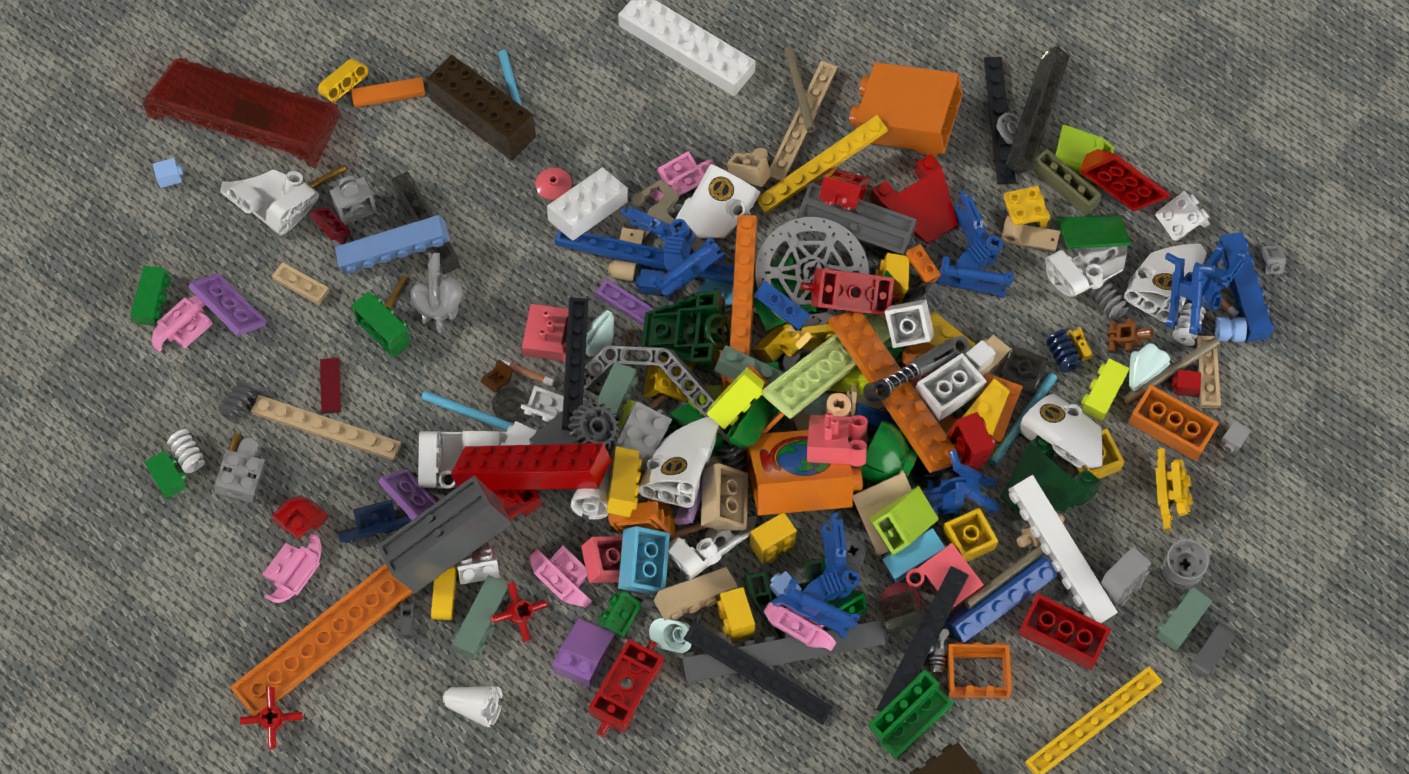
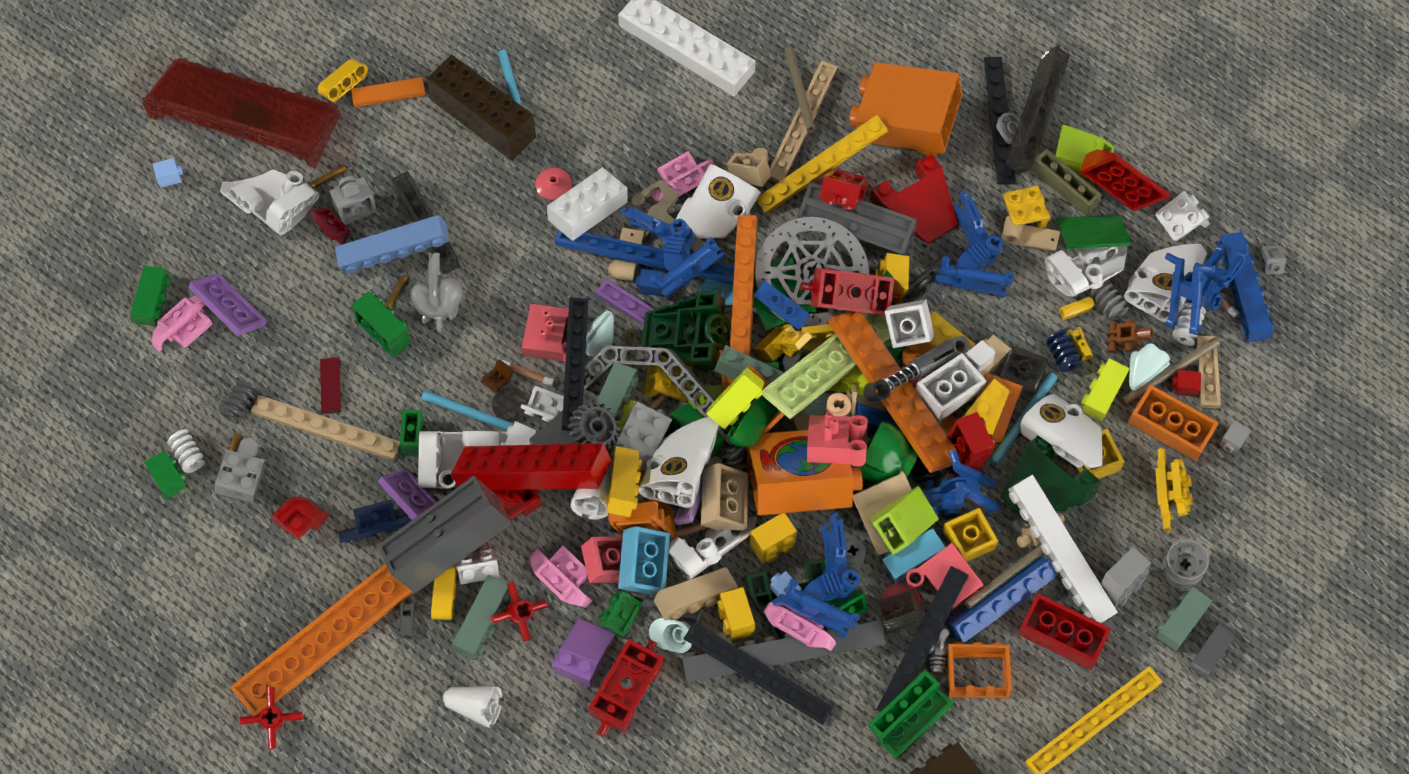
bright pink plate [262,534,322,603] -> none
tan plate [272,262,330,305] -> none
orange bracket [905,244,941,285] -> none
light blue wheel [1215,317,1247,342] -> none
none -> green brick [400,410,424,455]
none -> yellow bar [1059,297,1094,320]

